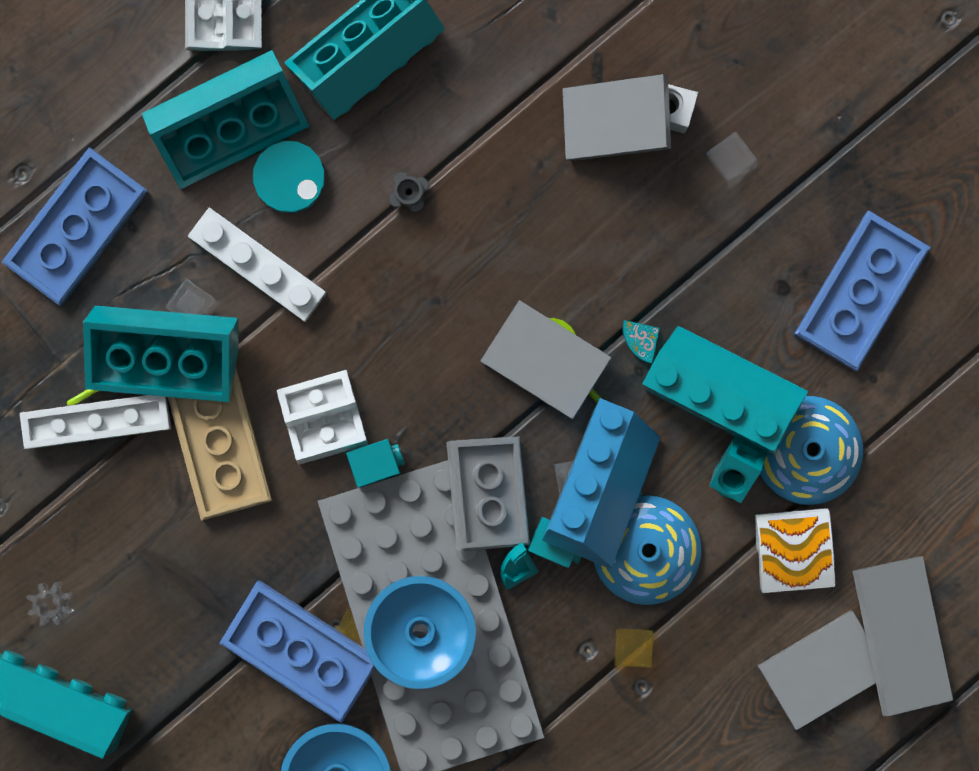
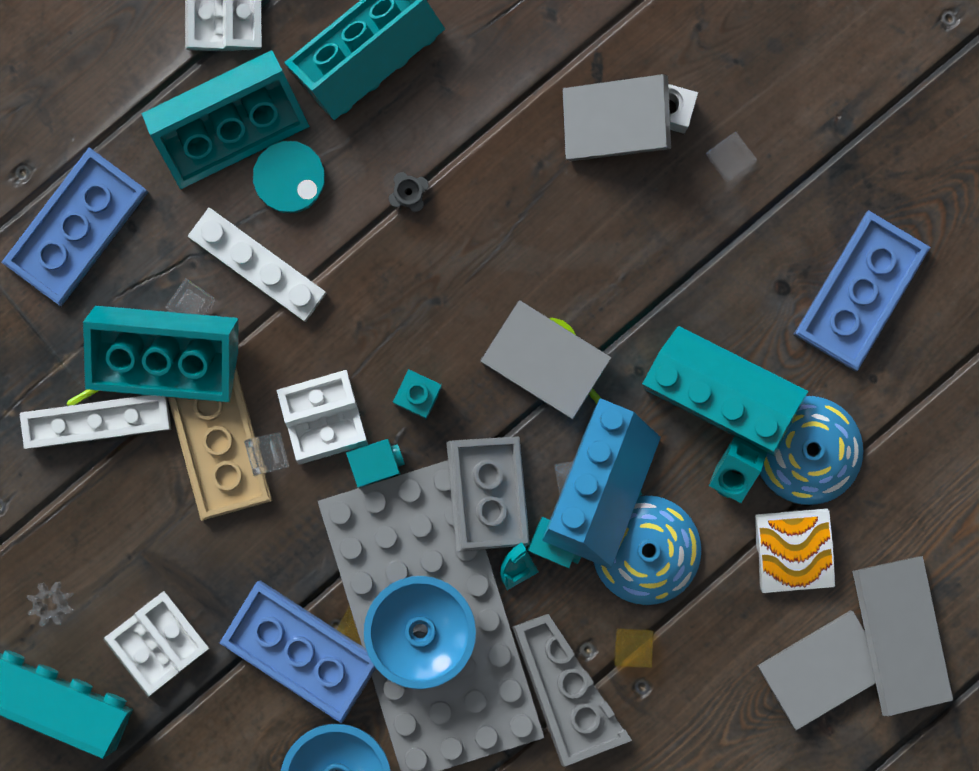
teal tile [623,320,659,364] -> none
none -> white slope [103,591,209,697]
none -> clear tile [244,432,290,476]
none -> teal brick [393,369,442,420]
none -> light grey wing [512,614,632,767]

